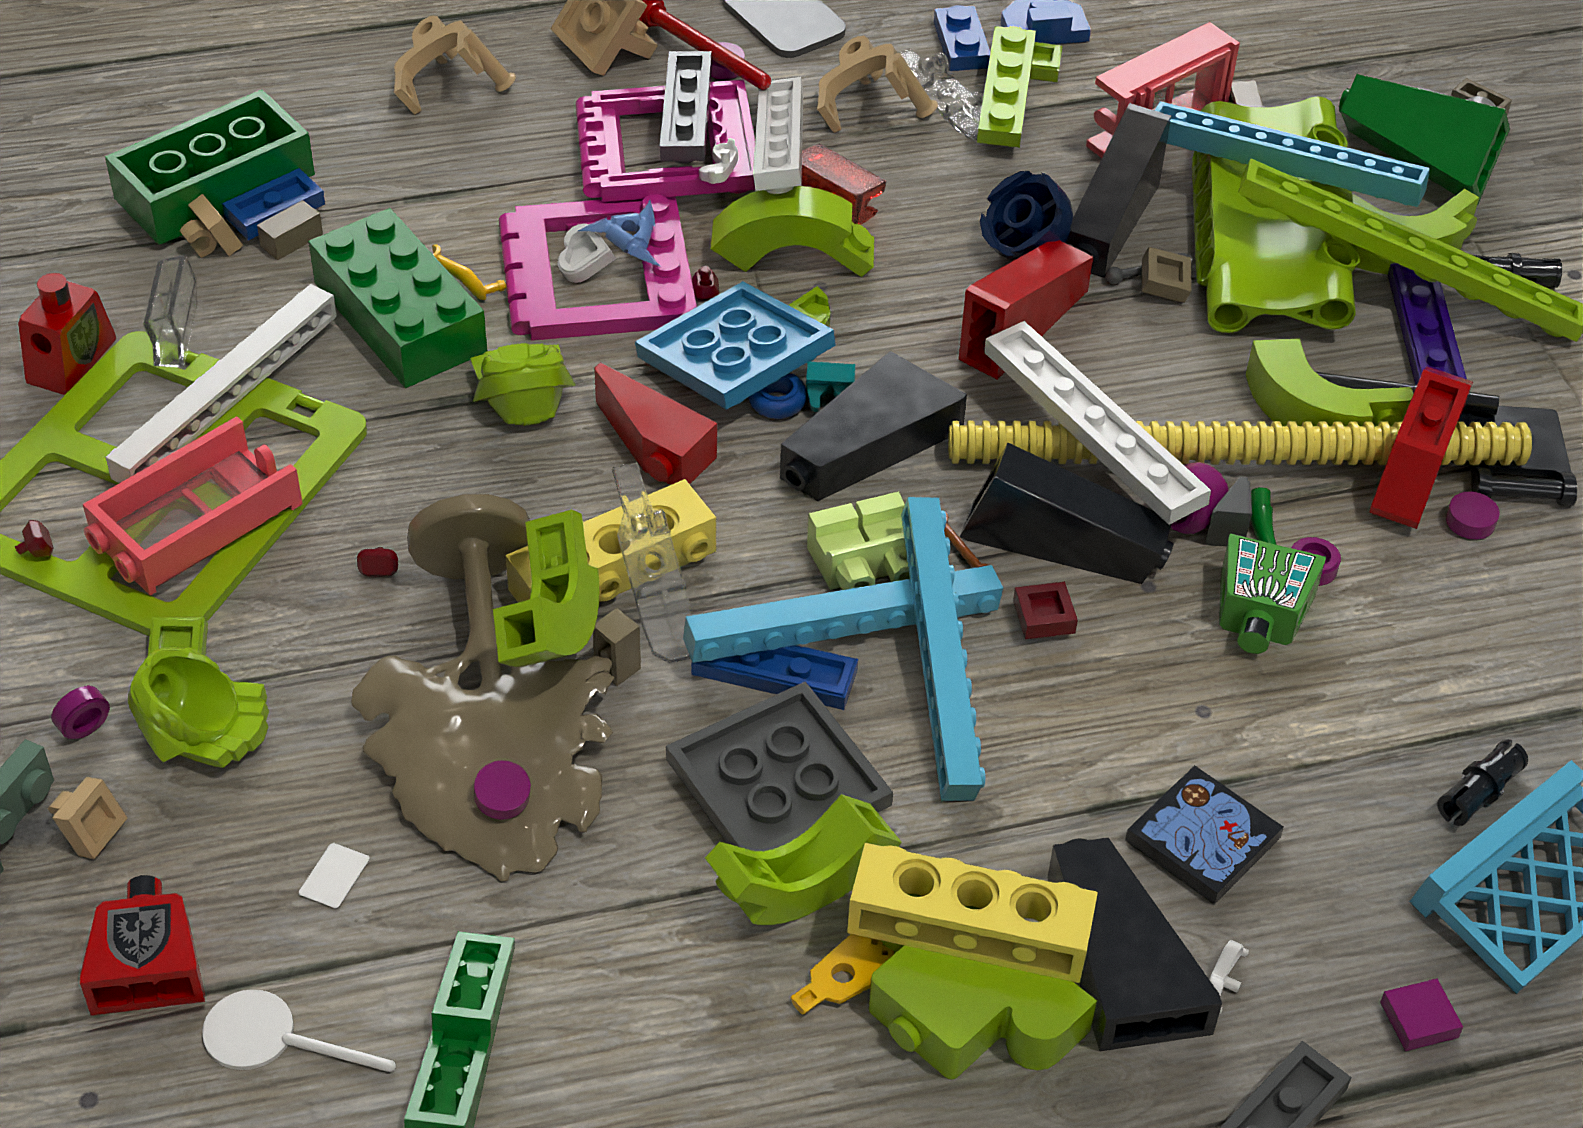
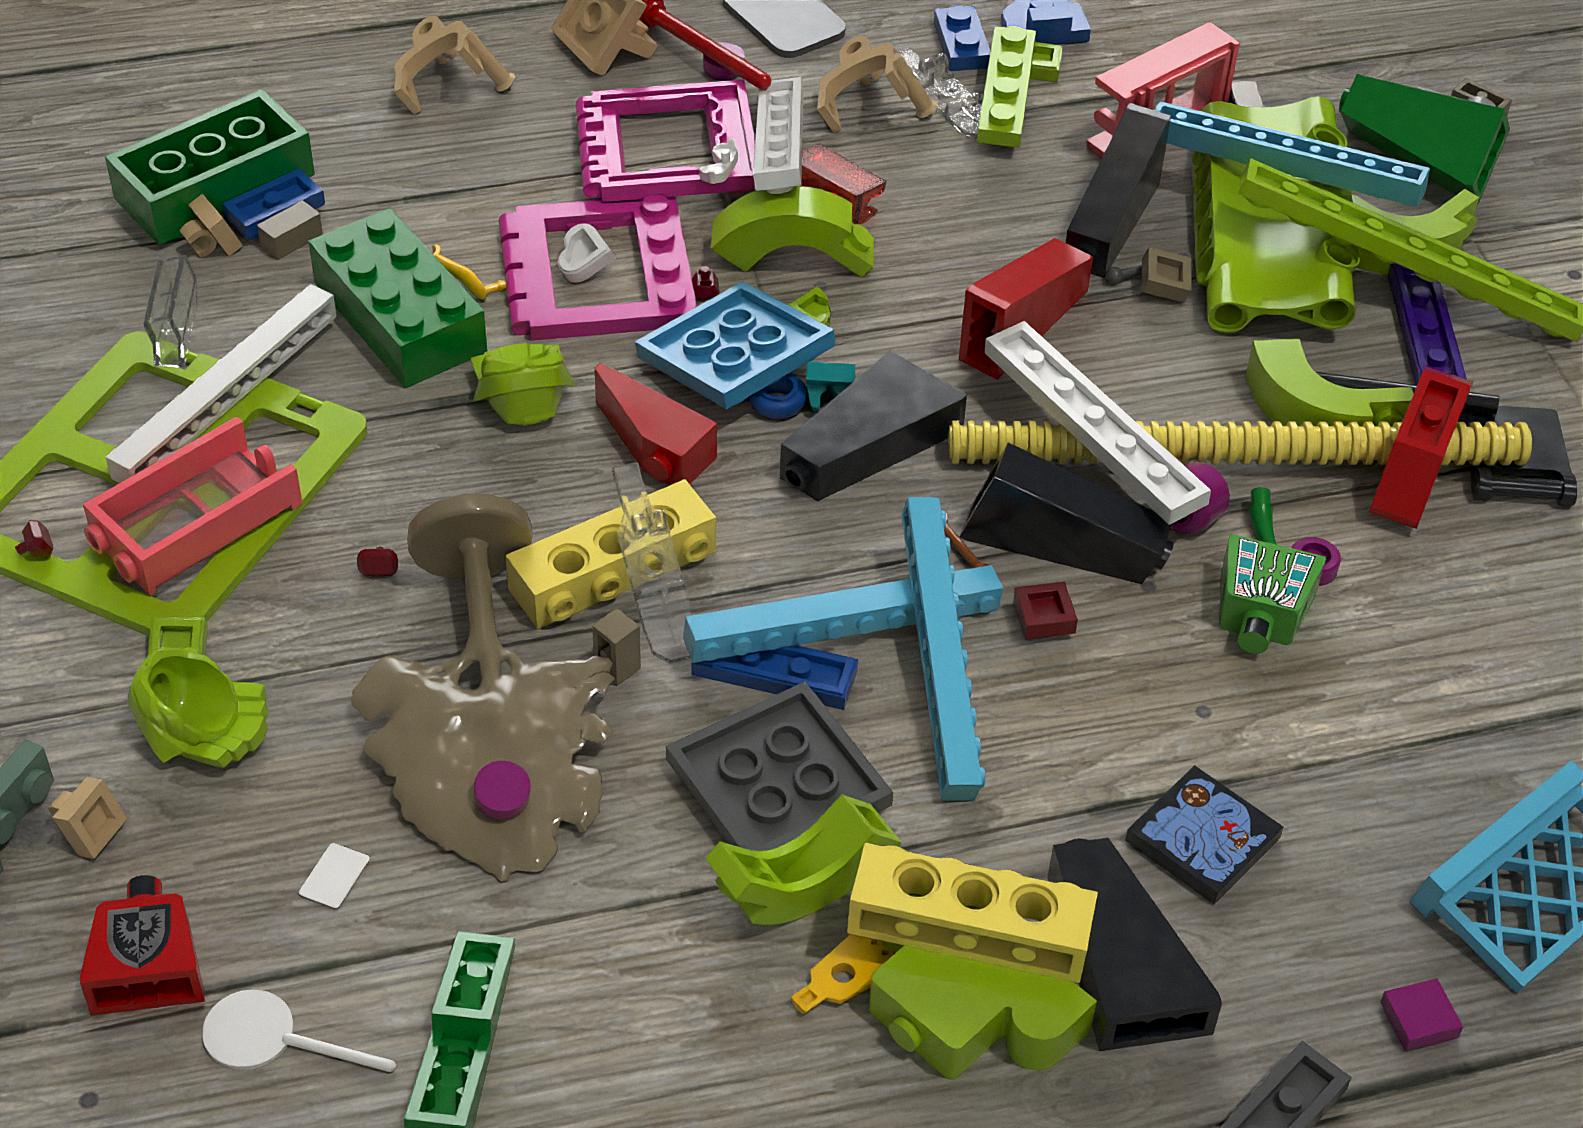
red torso [18,273,116,395] -> none
magenta tile [51,685,110,739] -> none
lime arch [493,509,599,667] -> none
medium blue piece [578,200,661,267] -> none
plate [659,51,712,164] -> none
yellowish green hips [807,491,910,590] -> none
dark blue cylinder [980,170,1073,261] -> none
dark grey slope [1206,477,1252,547] -> none
white piece [1209,940,1249,1014] -> none
black pin [1437,739,1528,826] -> none
magenta tile [1446,492,1500,540] -> none
black pin [1473,253,1562,288] -> none

